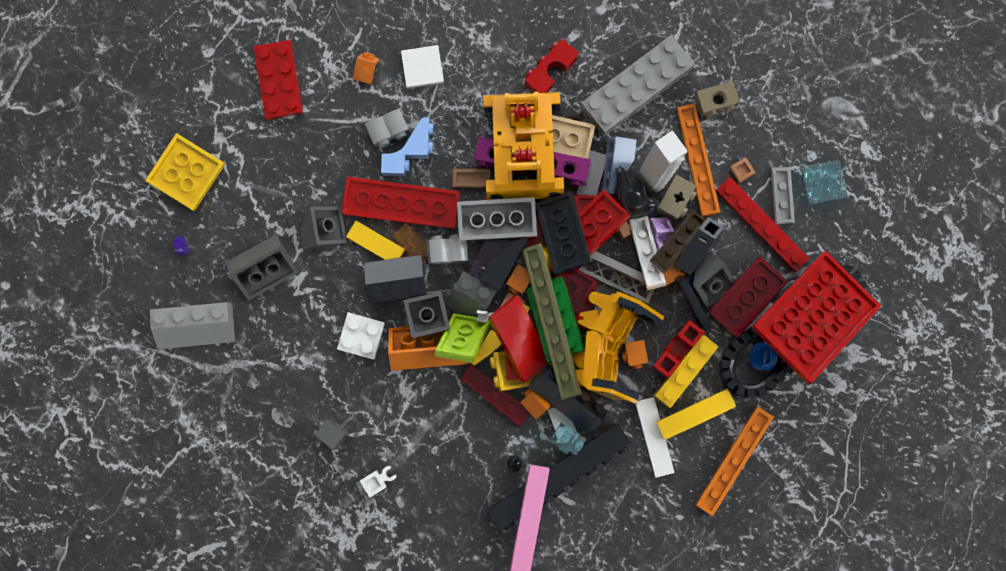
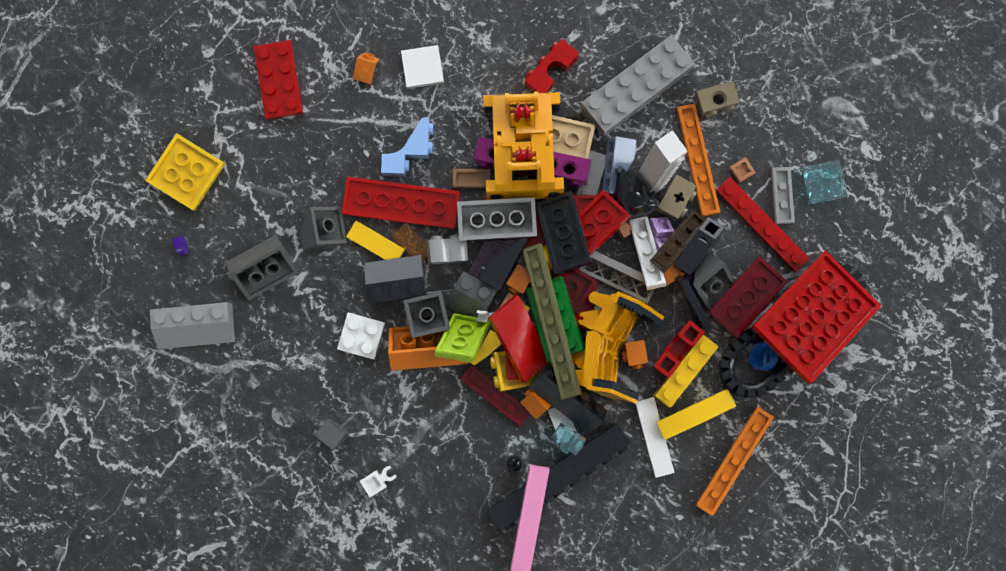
light grey brick [365,109,410,148] -> none

